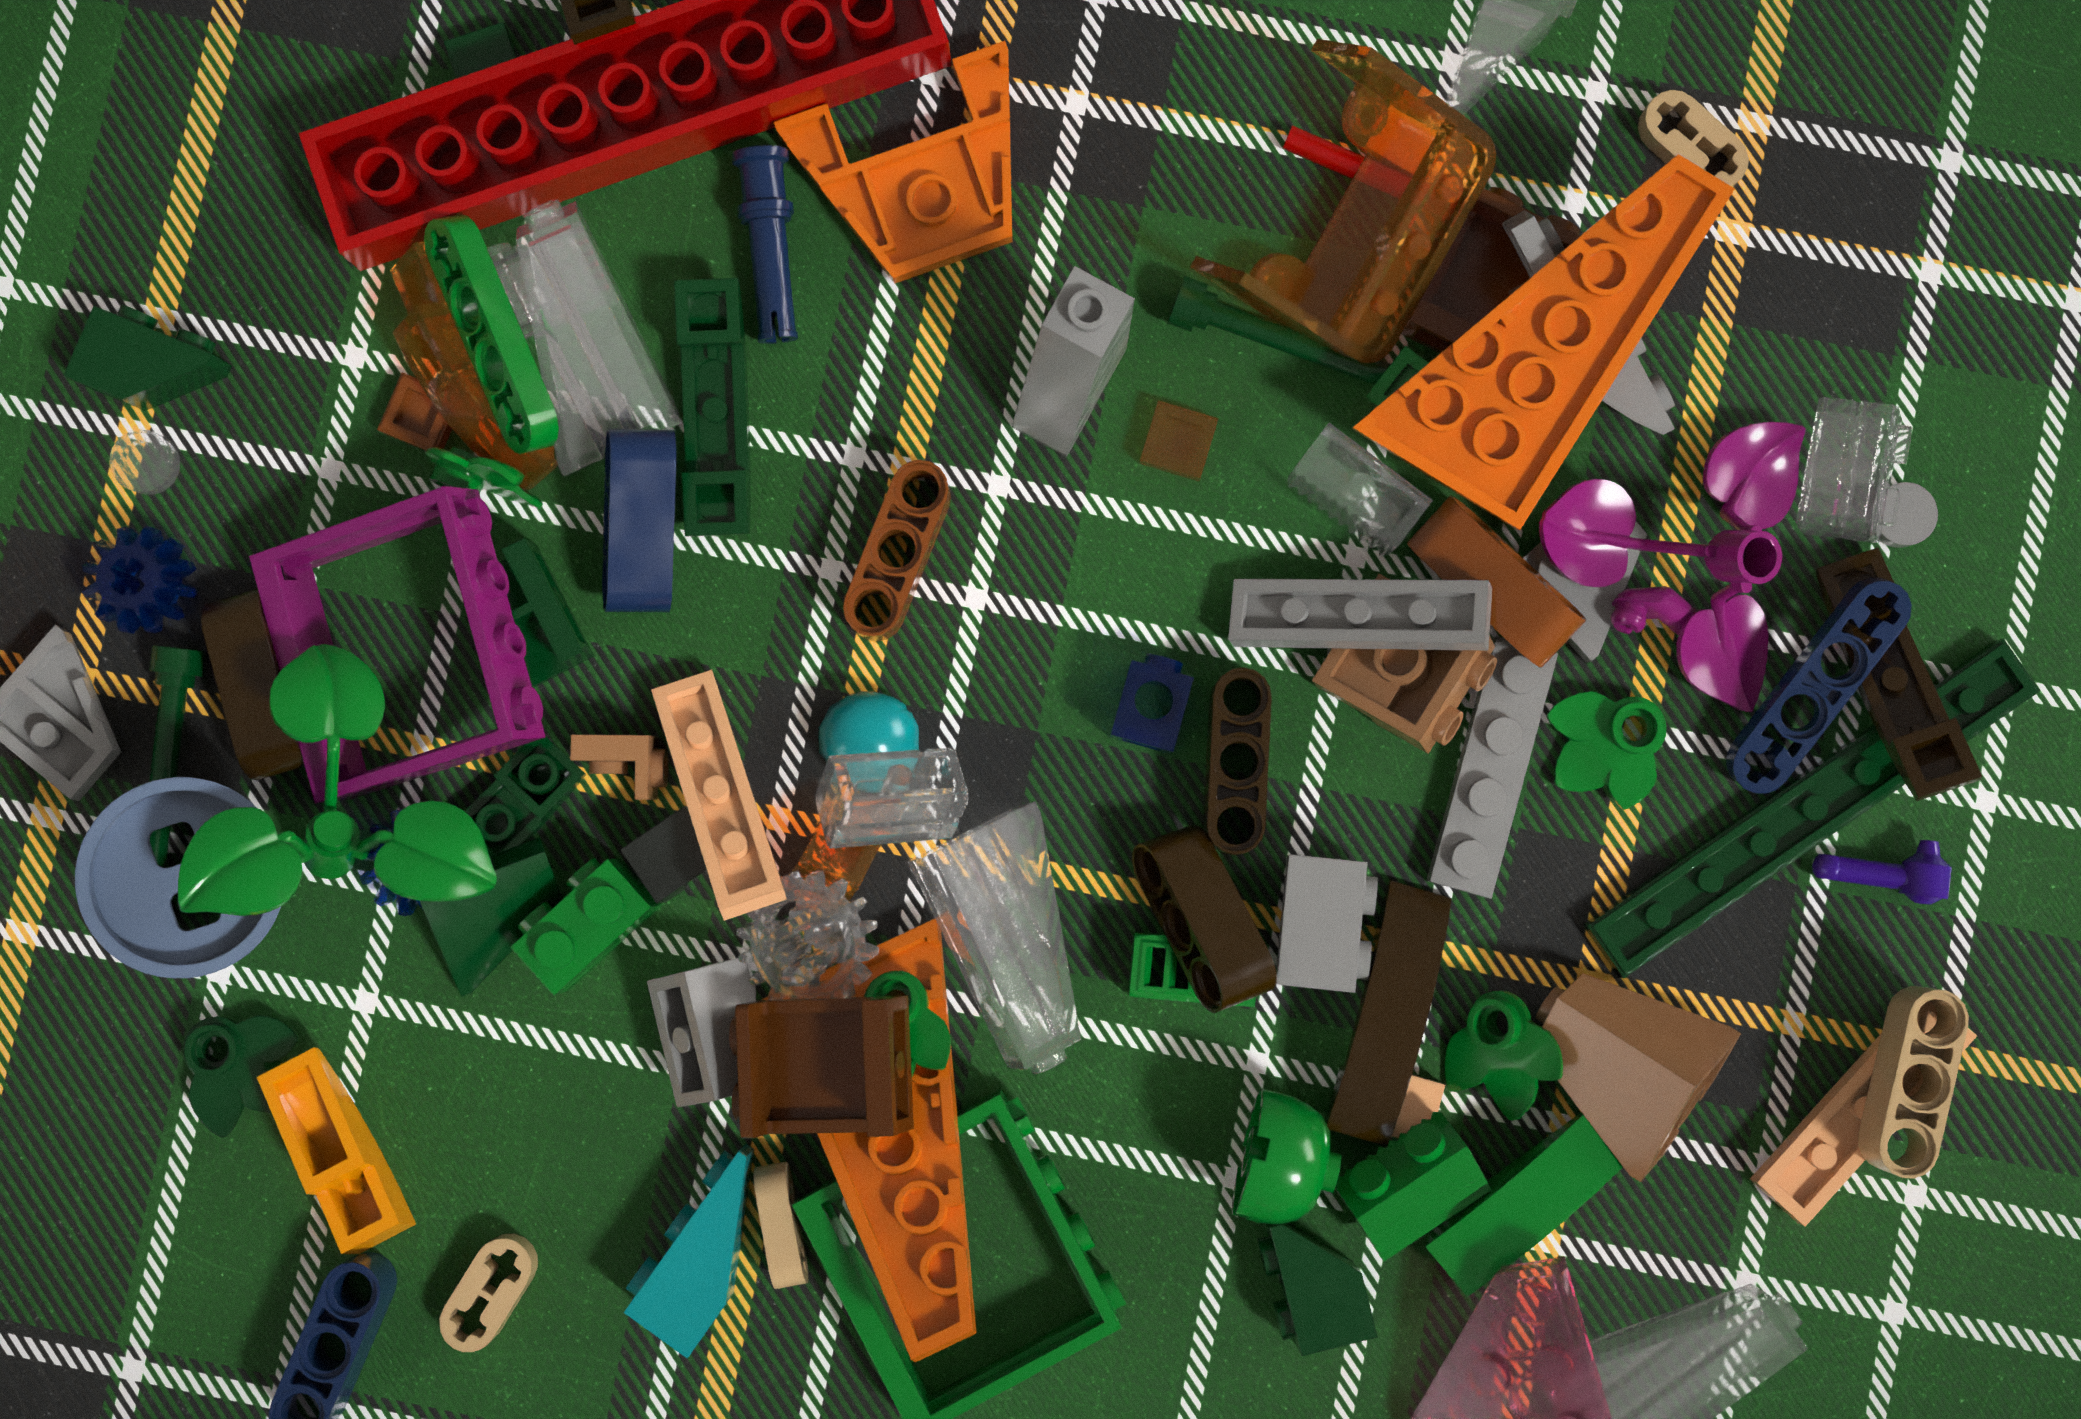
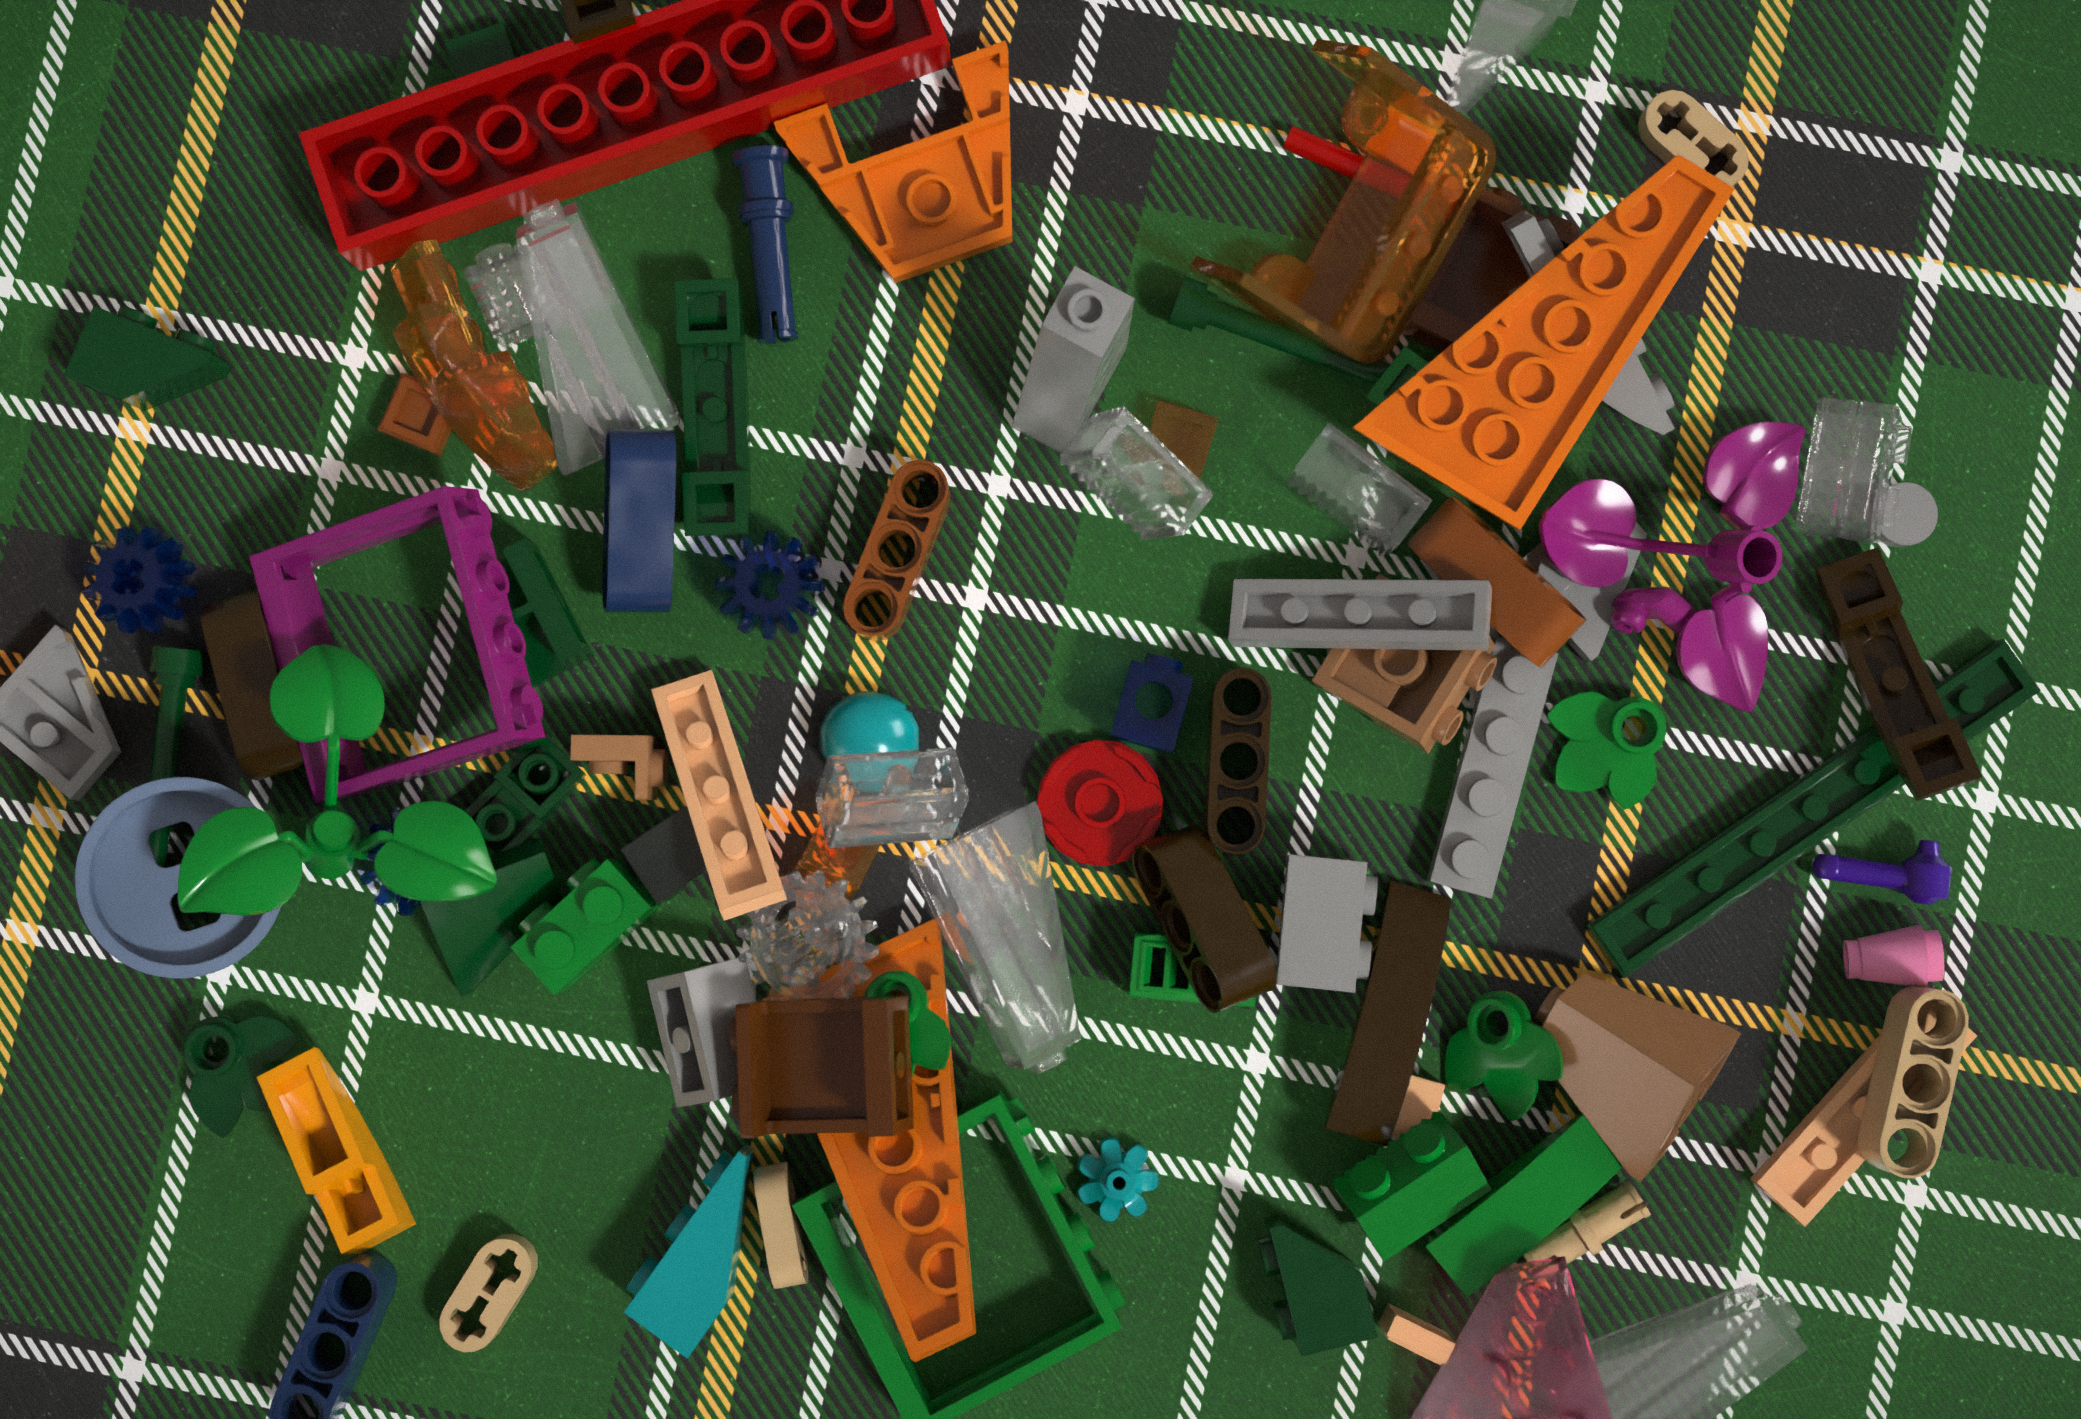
clear tile [110,429,180,495] -> none
green beam [424,215,559,454] -> none
green plate [425,447,543,510] -> none
green cylinder [1232,1089,1341,1224] -> none
dark blue beam [1726,577,1912,794] -> none
none -> clear blue gear [715,531,825,641]
none -> red tile [1037,740,1163,866]
none -> clear brick [1060,406,1213,540]
none -> teal plant [1076,1136,1159,1222]
none -> light nougat tile [1378,1303,1455,1365]
none -> tan pin [1523,1179,1651,1282]
none -> bright pink cone [1843,924,1944,987]

